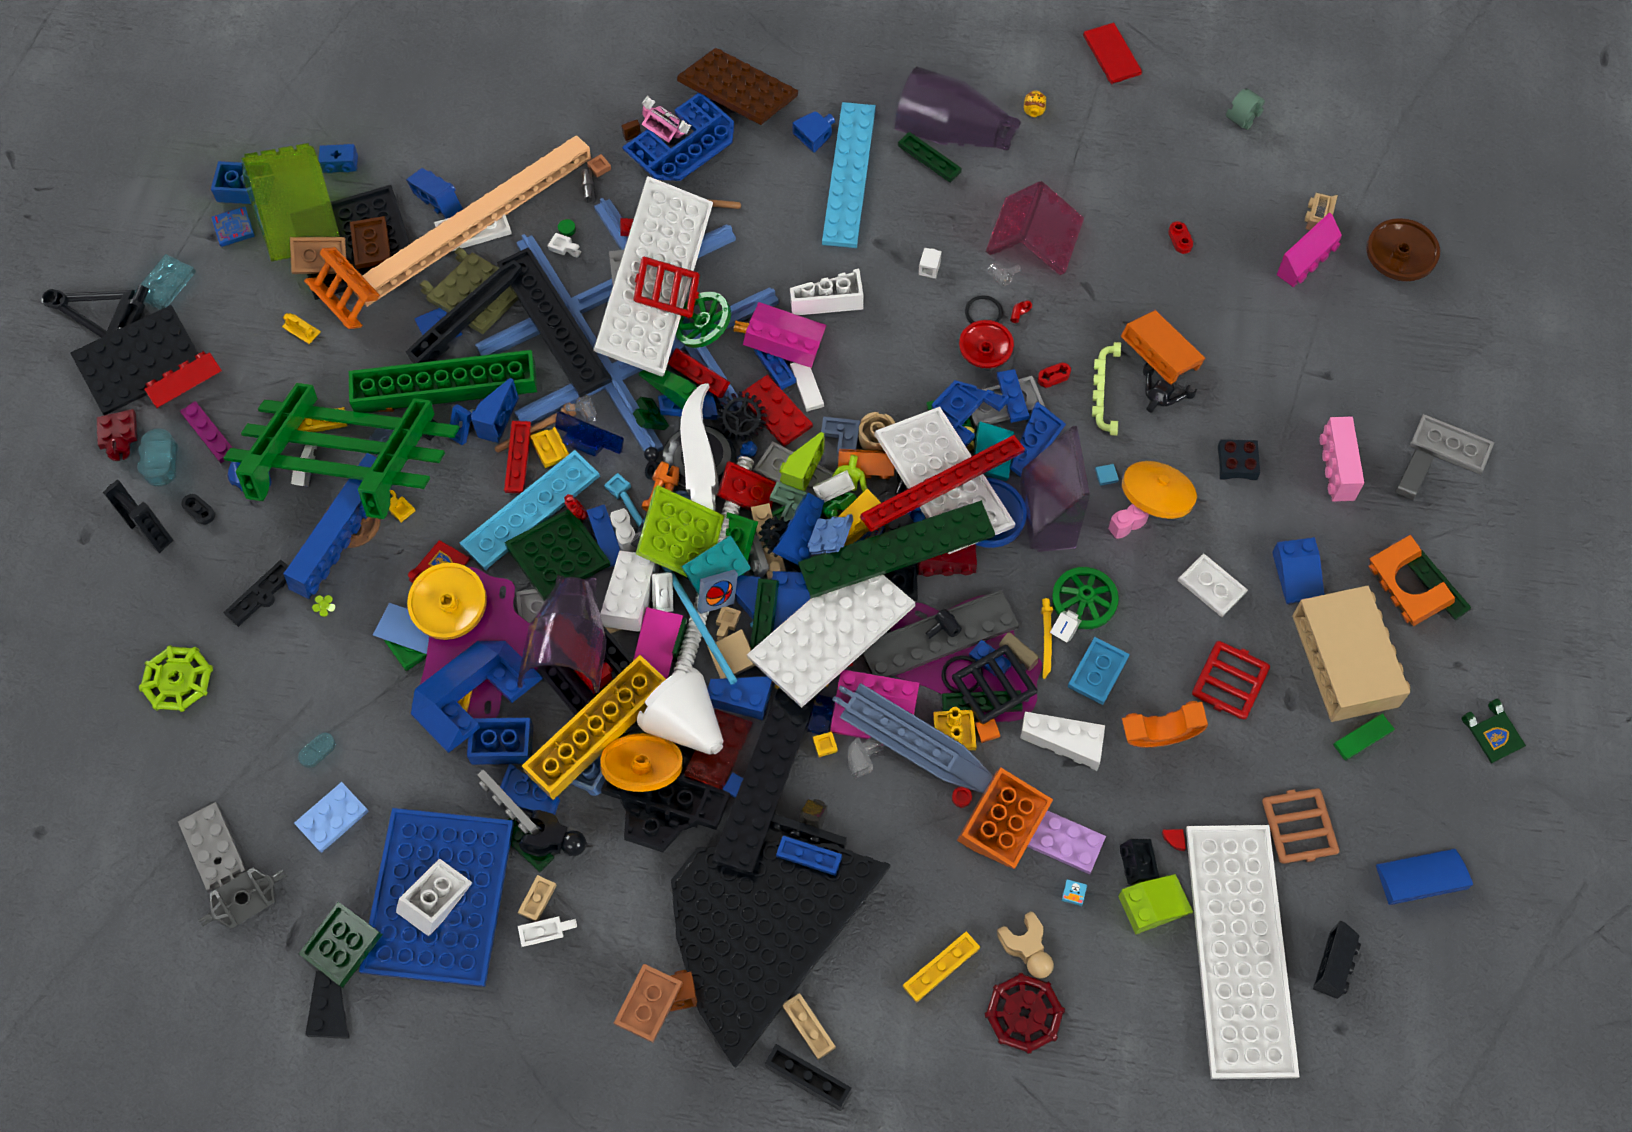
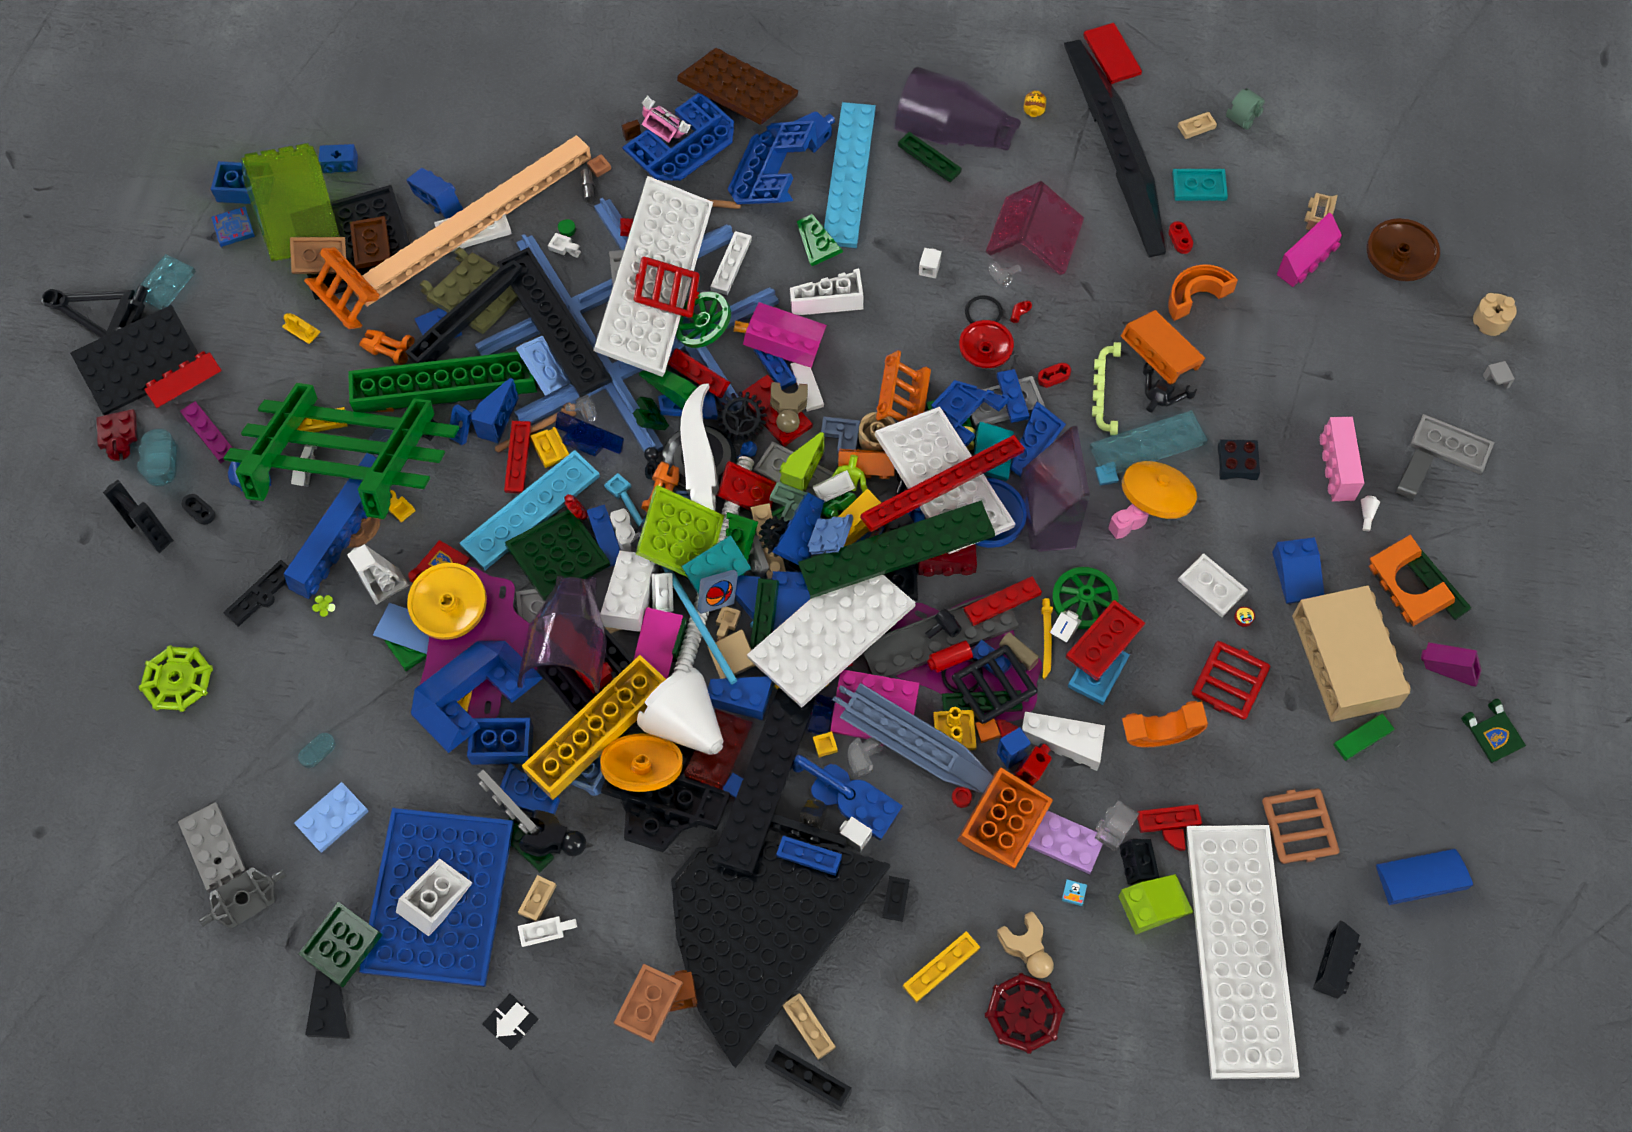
none -> white wedge [347,544,409,605]
none -> orange piece [359,329,415,365]
none -> black sticker [482,994,539,1050]
none -> light blue plate [516,336,570,396]
none -> white plate [710,231,752,295]
none -> blue slope [728,120,817,204]
none -> dark tan piece [770,382,808,433]
none -> blue plate [793,755,903,840]
none -> wing [797,214,843,266]
none -> white brick [839,817,872,852]
none -> orange fence [876,350,931,422]
none -> black plate [882,876,910,922]
none -> red brick [927,640,973,673]
none -> red plate [964,576,1042,626]
none -> red tile [995,720,1018,738]
none -> blue panel [997,727,1031,769]
none -> red torso [1013,743,1052,786]
none -> black wedge [1064,40,1166,258]
none -> red plate [1065,600,1145,681]
none -> clear light blue plate [1090,410,1208,476]
none -> clear brick [1095,801,1139,852]
none -> red plate [1136,804,1202,833]
none -> orange brick [1168,264,1238,321]
none -> teal tile [1172,169,1228,201]
none -> tan plate [1178,112,1217,139]
none -> tile [1234,607,1255,627]
none -> white cone [1361,496,1380,531]
none -> magenta slope [1421,642,1481,687]
none -> tan brick [1473,293,1516,336]
none -> light grey panel [1483,361,1515,389]

